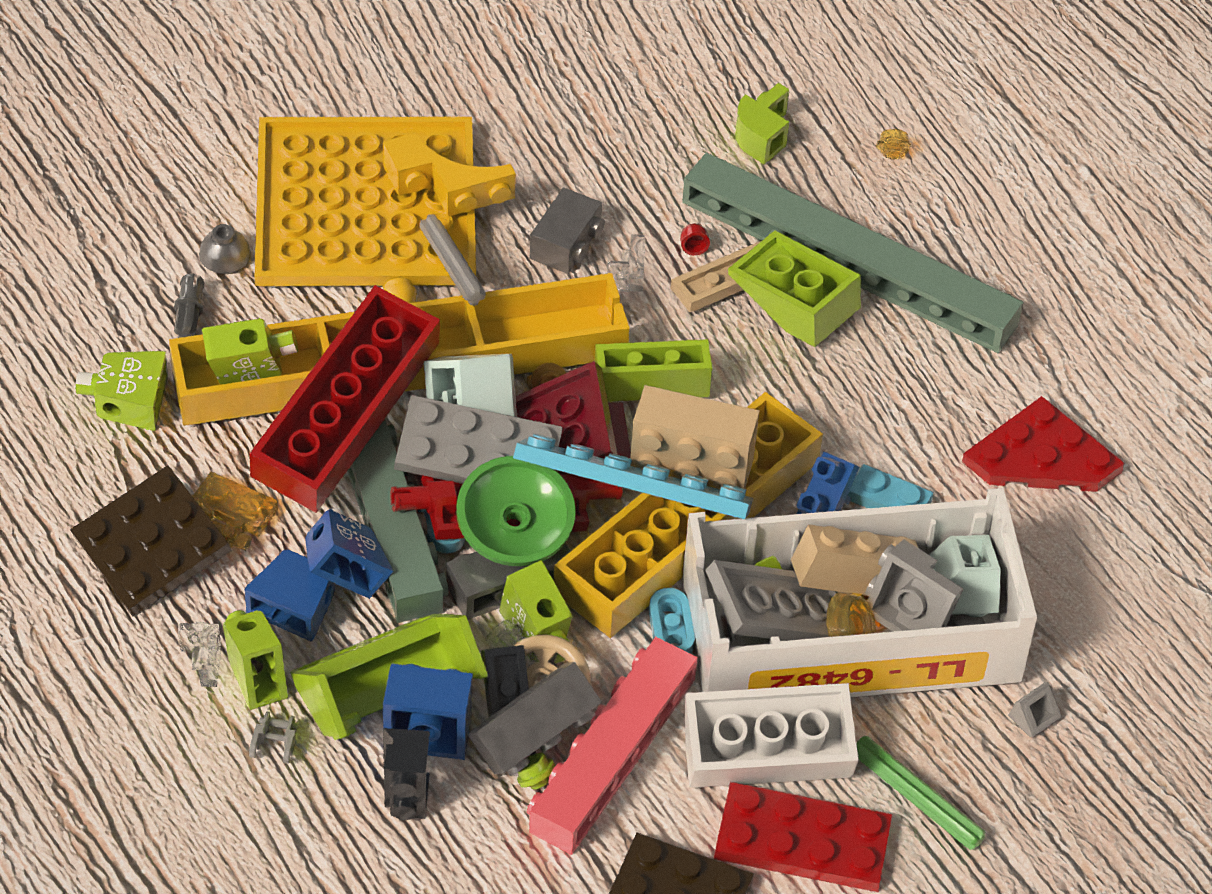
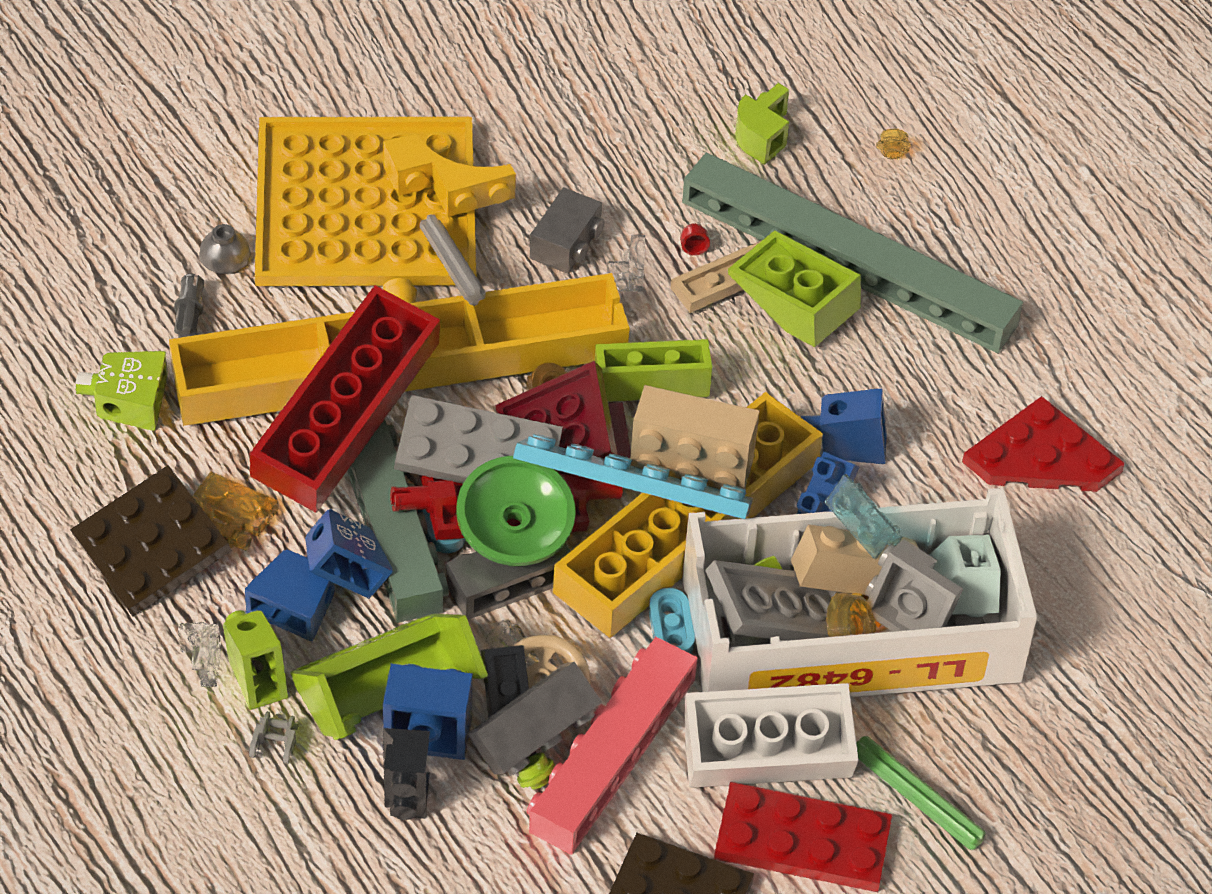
lime torso [202,318,298,385] -> none
light aqua slope [424,354,517,417] -> none
lime torso [499,560,572,663] -> none
medium azure plate [848,464,933,508] -> none
light grey slope [1008,682,1062,737] -> none
none -> blue torso [800,389,887,464]
none -> clear light blue hinge [824,474,903,559]

